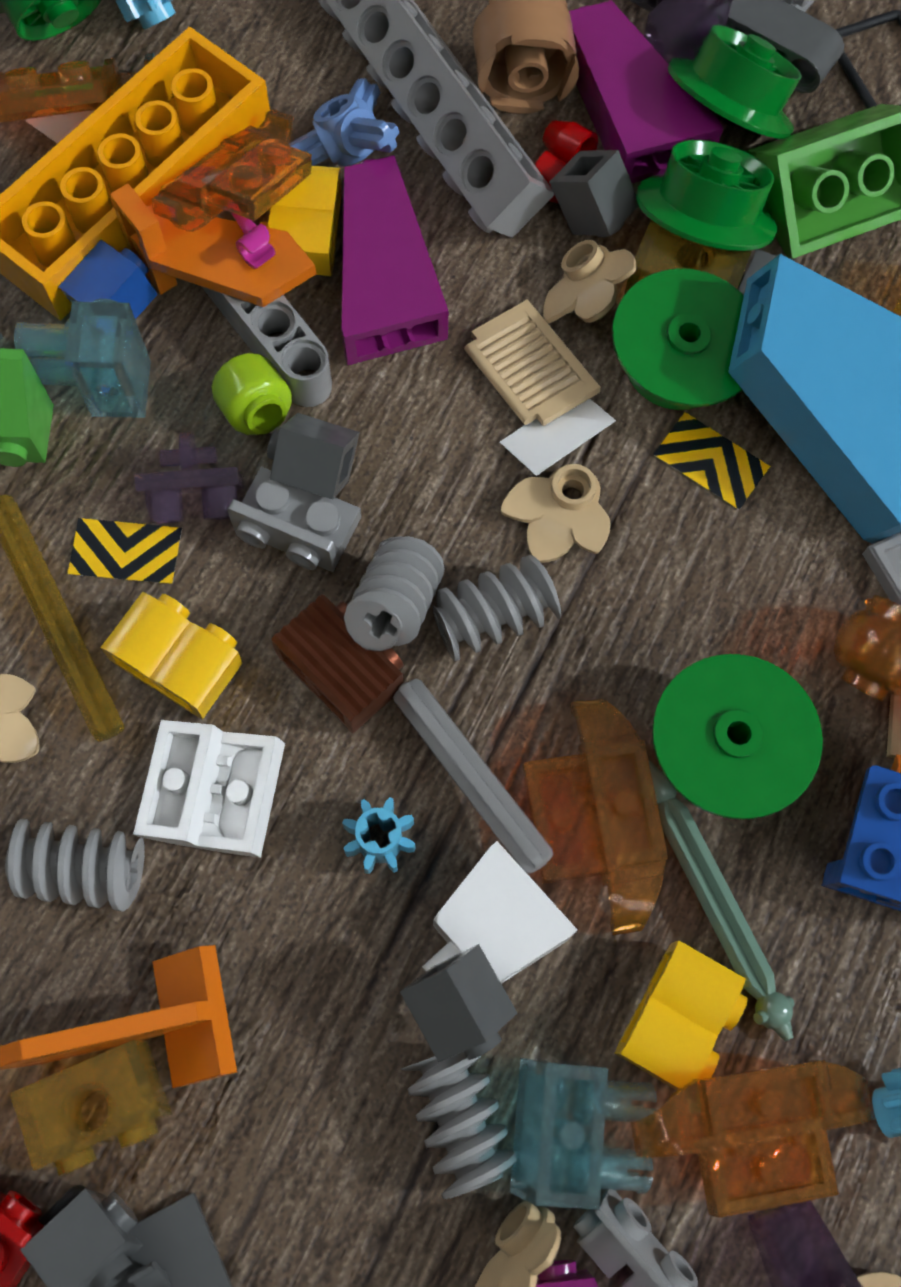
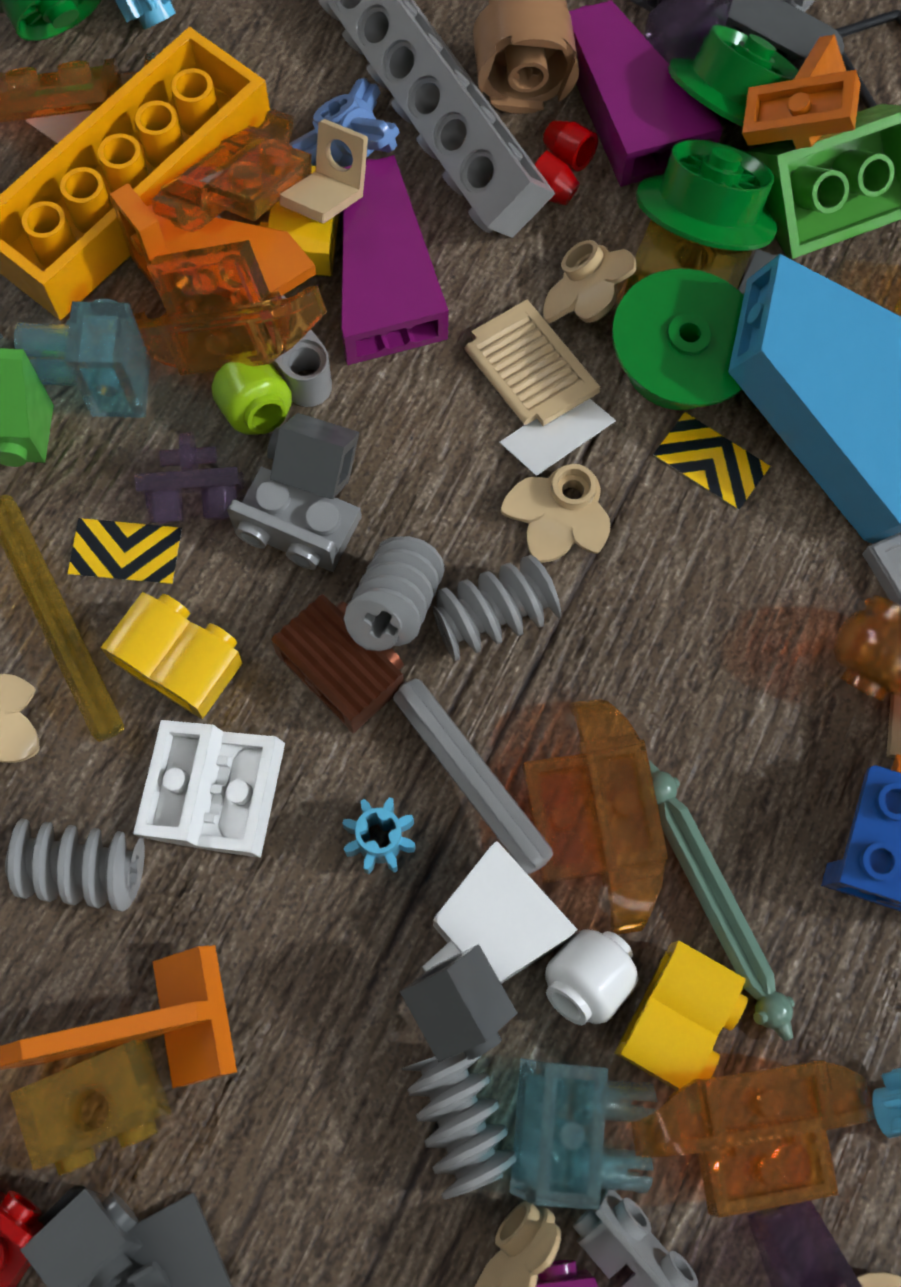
blue brick [58,239,158,341] -> none
dark pink hand [229,201,275,269] -> none
dark grey brick [549,150,639,238] -> none
green piece [652,654,823,819] -> none
none -> clear orange plate [131,240,327,375]
none -> tan bracket [280,119,368,223]
none -> white head [545,929,638,1025]
none -> orange piece [742,34,861,149]

